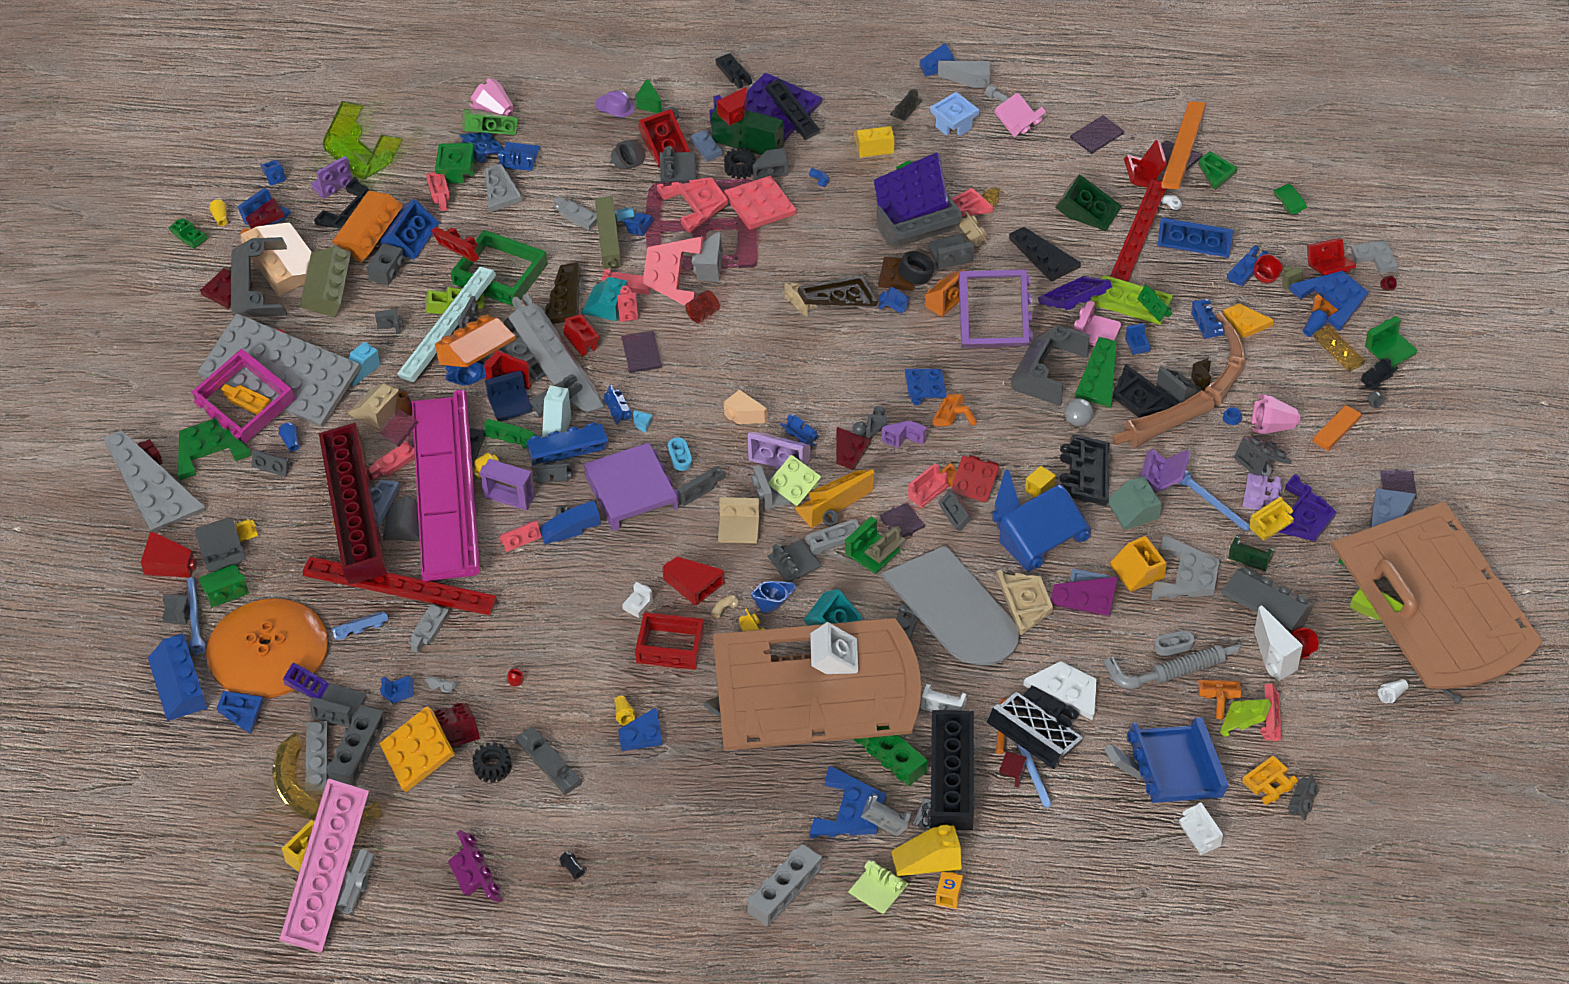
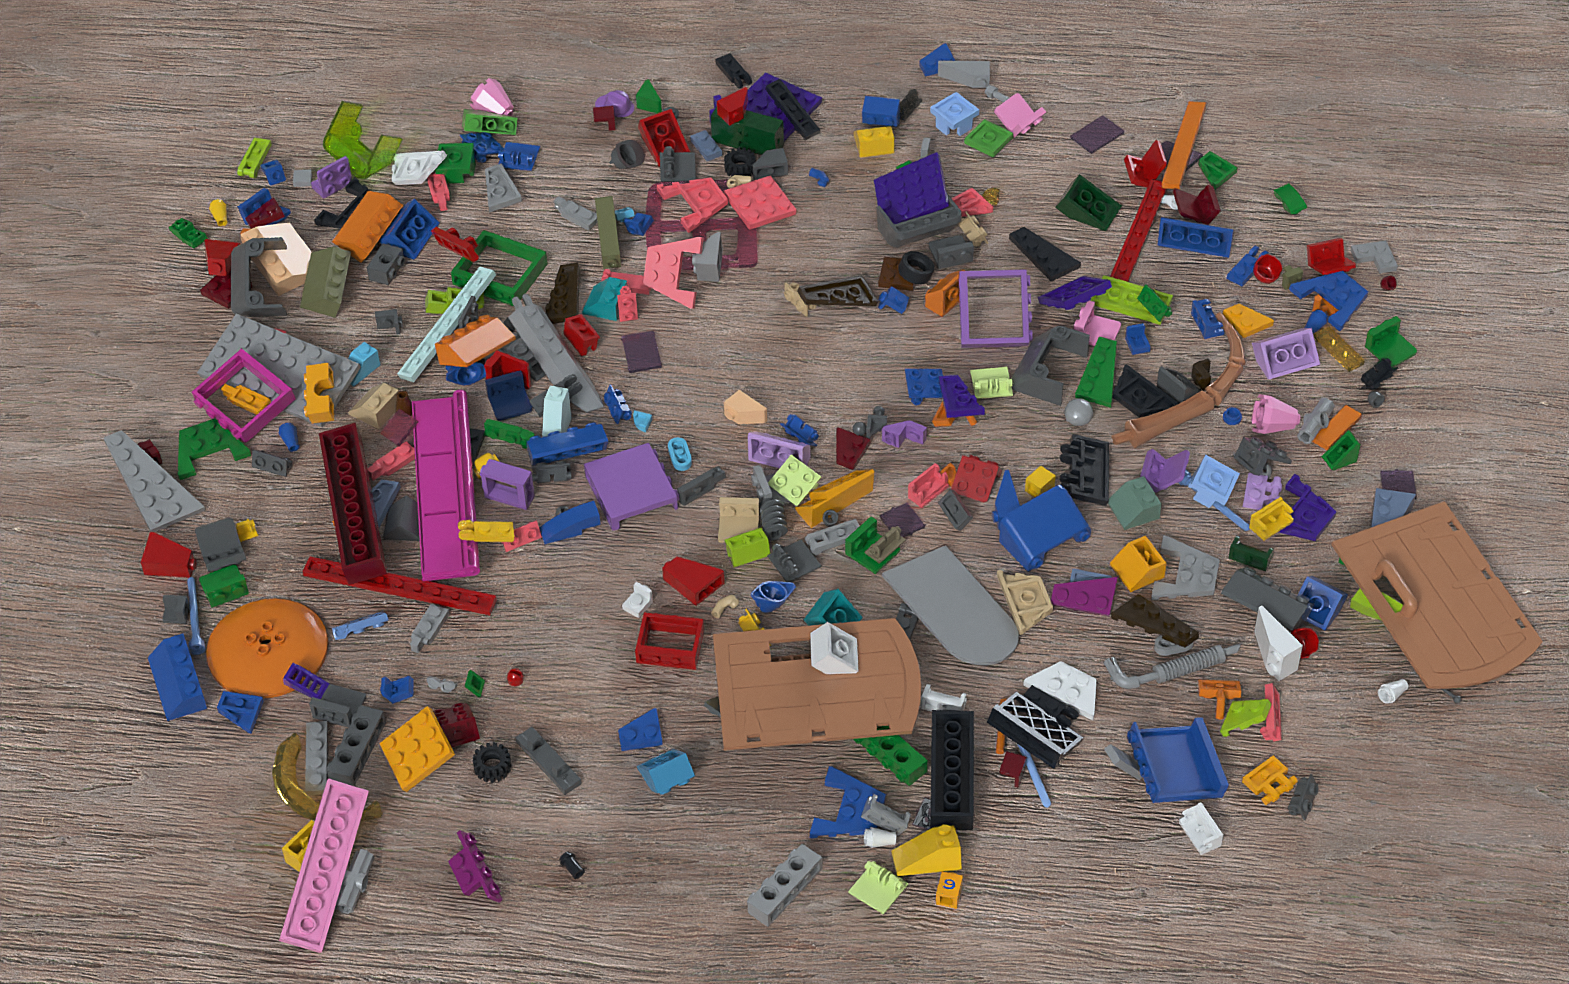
yellow cone [614,696,636,726] -> none
clear red wheel [685,290,720,324] -> none
none -> red slope [204,239,240,276]
none -> lime plate [237,137,272,178]
none -> light grey tile [293,169,312,187]
none -> light orange arch [304,363,334,424]
none -> white wing [392,151,447,185]
none -> yellow hinge [458,520,514,542]
none -> green slope [464,670,485,697]
none -> dark red panel [593,106,616,131]
none -> dark azure slope [637,749,695,795]
none -> lime hinge [725,528,770,567]
none -> tan arm [727,175,752,188]
none -> dark grey piece [759,498,788,541]
none -> blue slope [862,96,900,127]
none -> white cone [864,827,896,848]
none -> light grey tile [921,138,930,159]
none -> dark purple wing [939,375,985,418]
none -> bright green plate [964,119,1013,157]
none -> yellowish green hinge [970,367,1013,399]
none -> dark brown wing [1111,594,1199,648]
none -> dark red bracket [1173,185,1221,225]
none -> light blue panel [1188,455,1240,508]
none -> lavender slope [1252,328,1320,379]
none -> light grey piece [1297,398,1335,444]
none -> blue slope [1297,576,1348,631]
none -> green slope [1321,430,1361,471]

